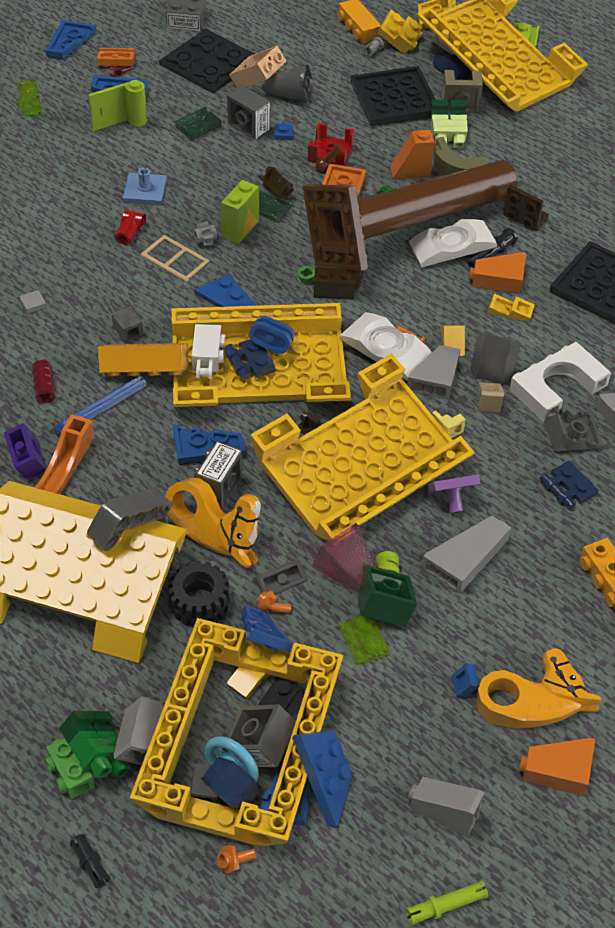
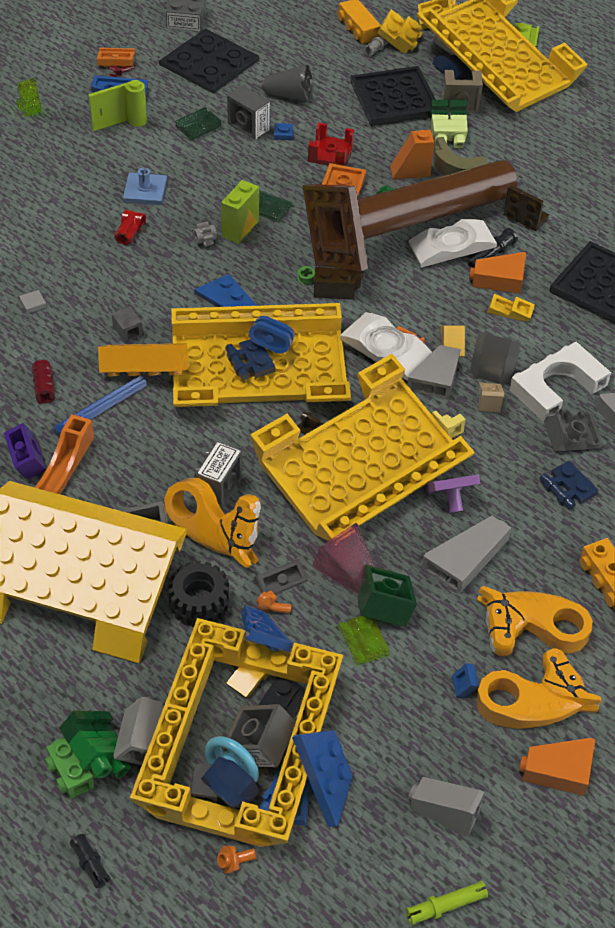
blue wing [45,20,96,59] -> none
dark grey beam [87,488,172,551] -> none
tan window [140,235,210,282] -> none
blue wing [173,424,245,464] -> none
white brick [192,324,225,379] -> none
light nougat window [229,46,286,88] -> none
dark brown hinge [258,166,294,200] -> none
reddish brown bar [315,144,342,173] -> none
lime wheel [376,551,400,573] -> none
none -> light orange animal [477,586,593,657]

